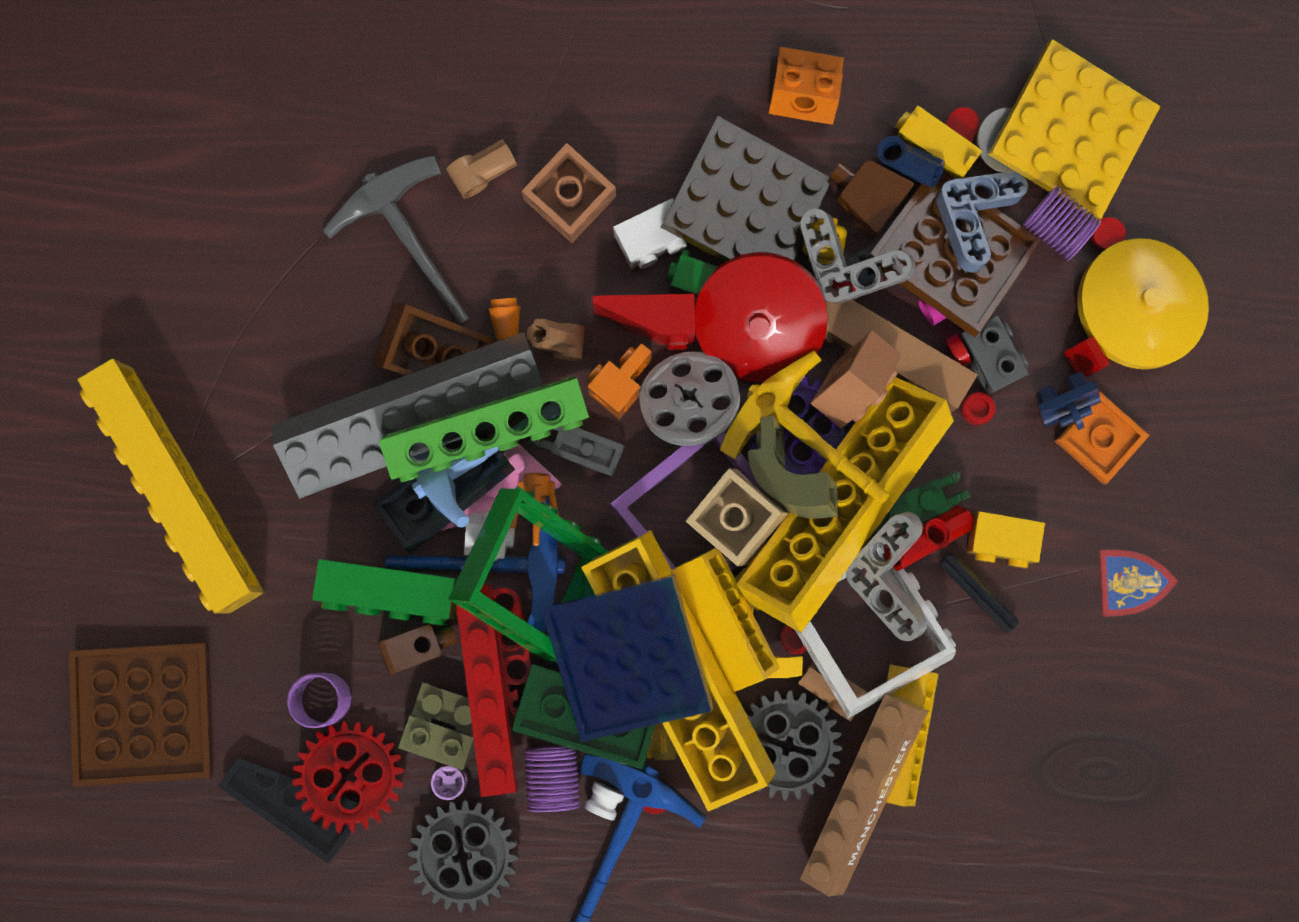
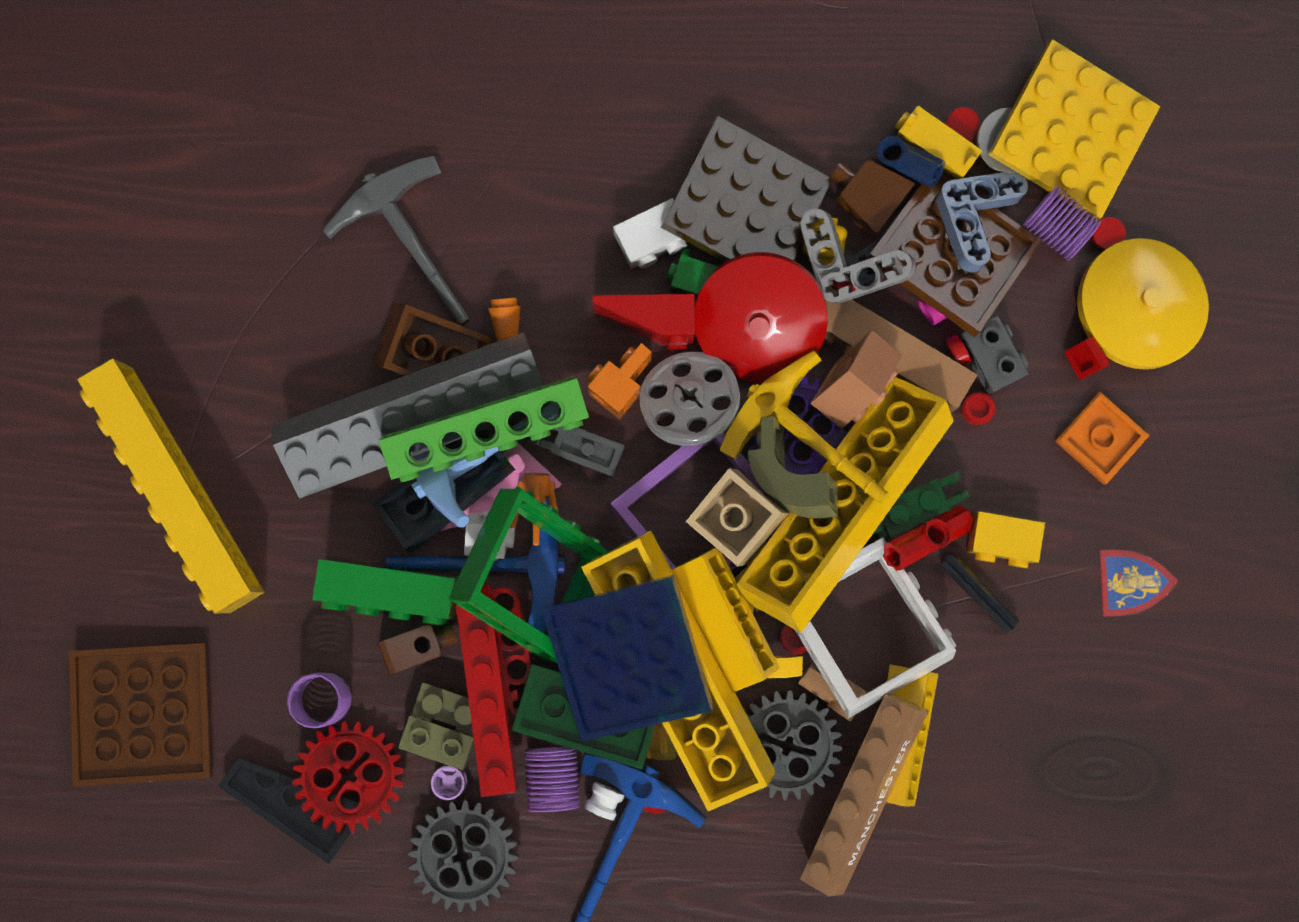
medium nougat piece [446,139,517,199] -> none
nougat brick [522,143,616,243] -> none
medium nougat piece [527,319,585,361] -> none
orange brick [769,47,844,125] -> none
light grey beam [846,512,927,641] -> none
dark blue hips [1037,372,1101,431] -> none

